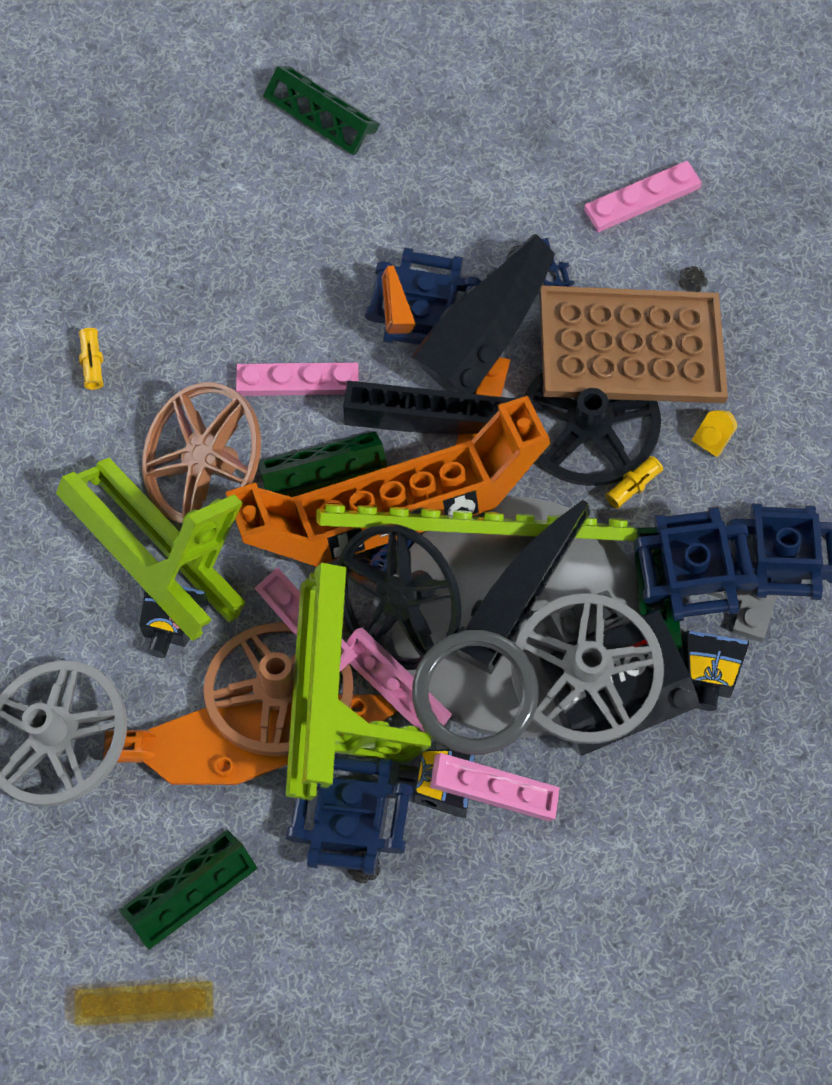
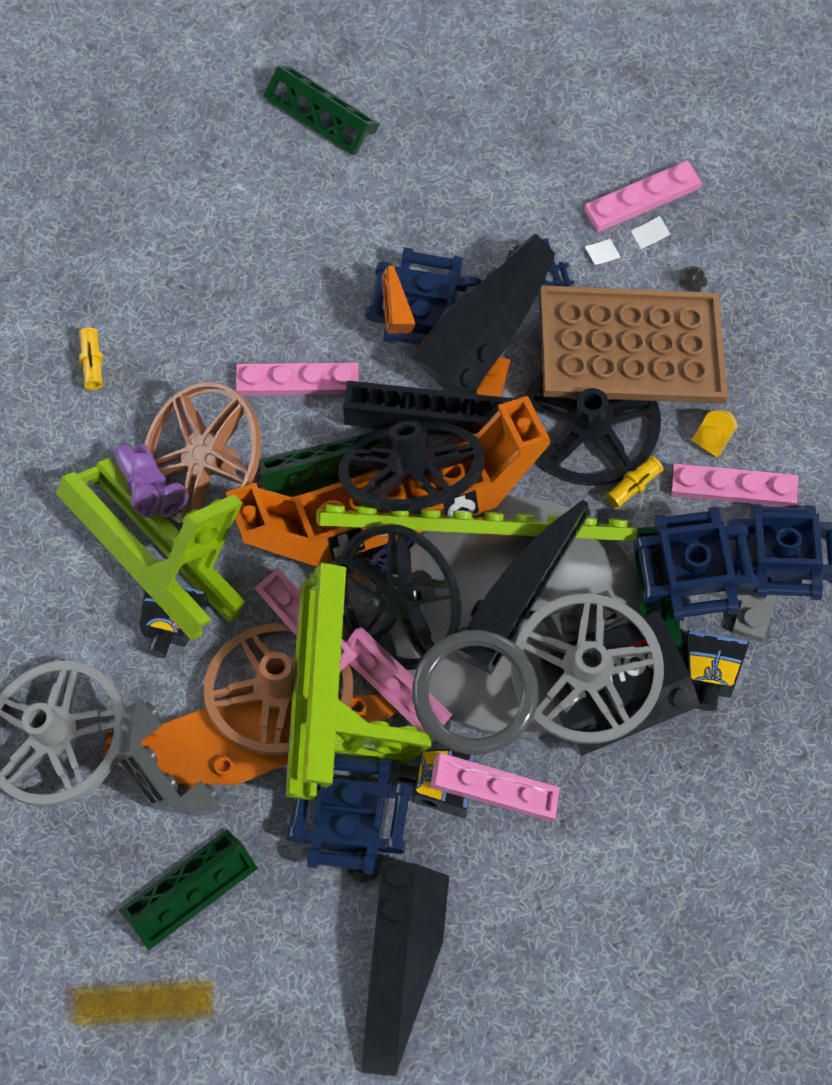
none -> medium lavender piece [115,444,189,518]
none -> dark grey slope [115,698,221,816]
none -> black wheel [339,421,485,511]
none -> black wedge [361,861,449,1076]
none -> white sticker [585,216,671,265]
none -> bright pink plate [671,464,798,508]

